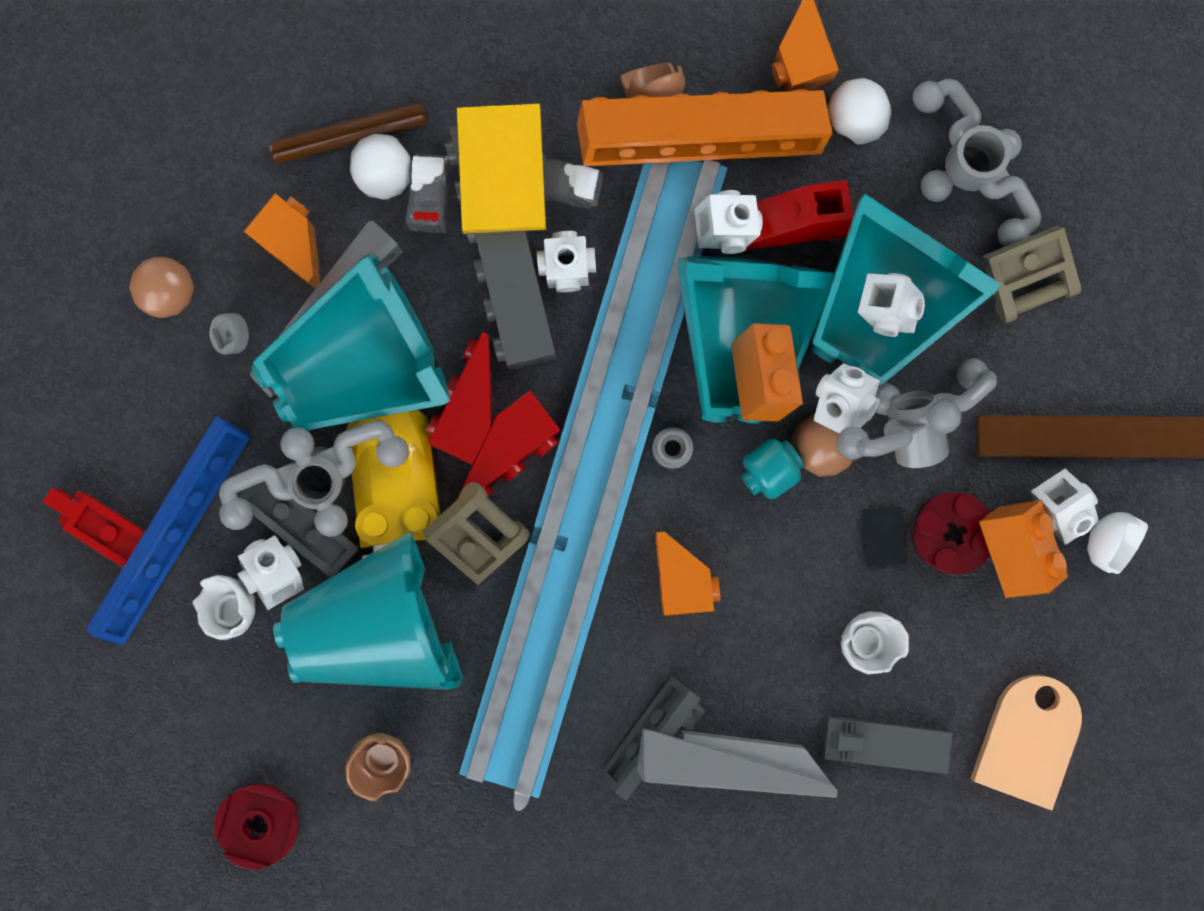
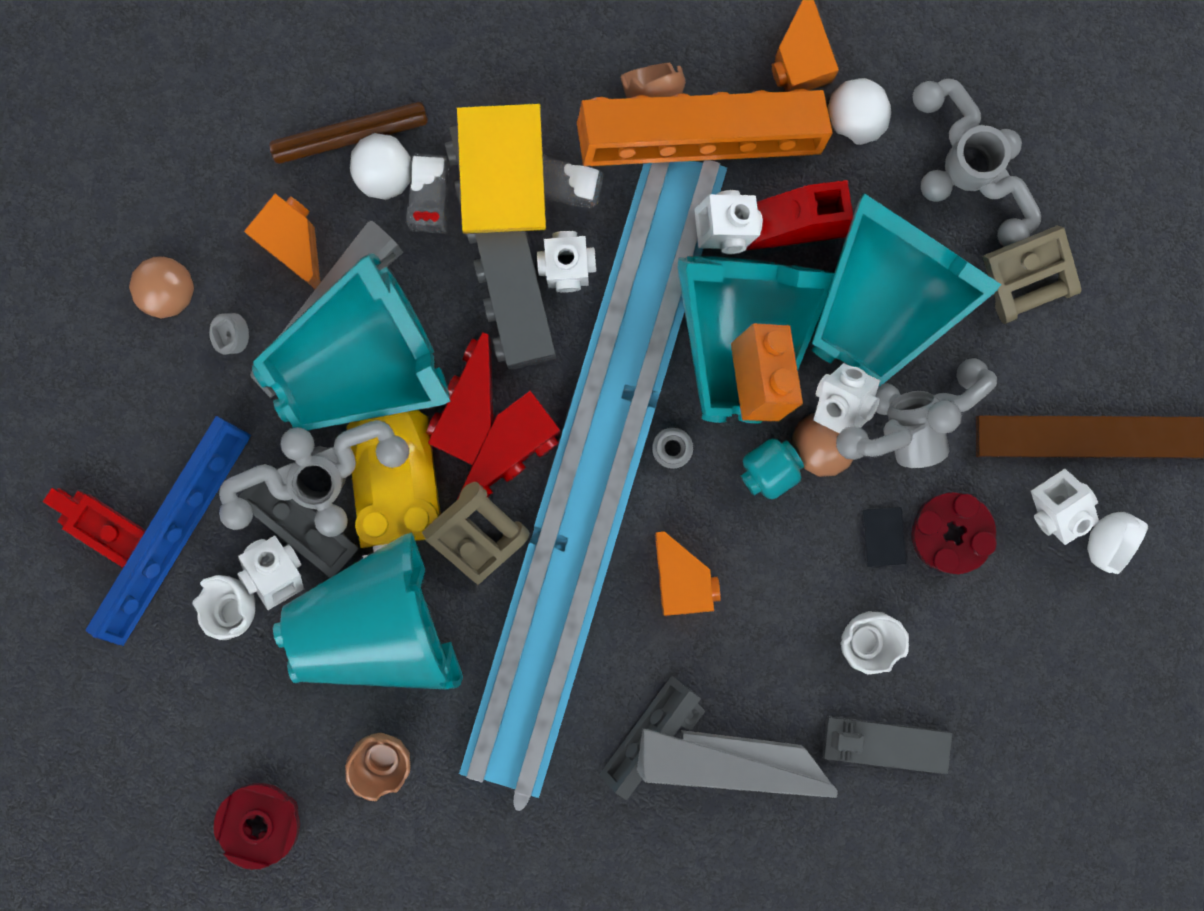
white brick [858,273,925,337] -> none
light nougat tile [970,675,1082,811] -> none
orange brick [979,500,1068,598] -> none

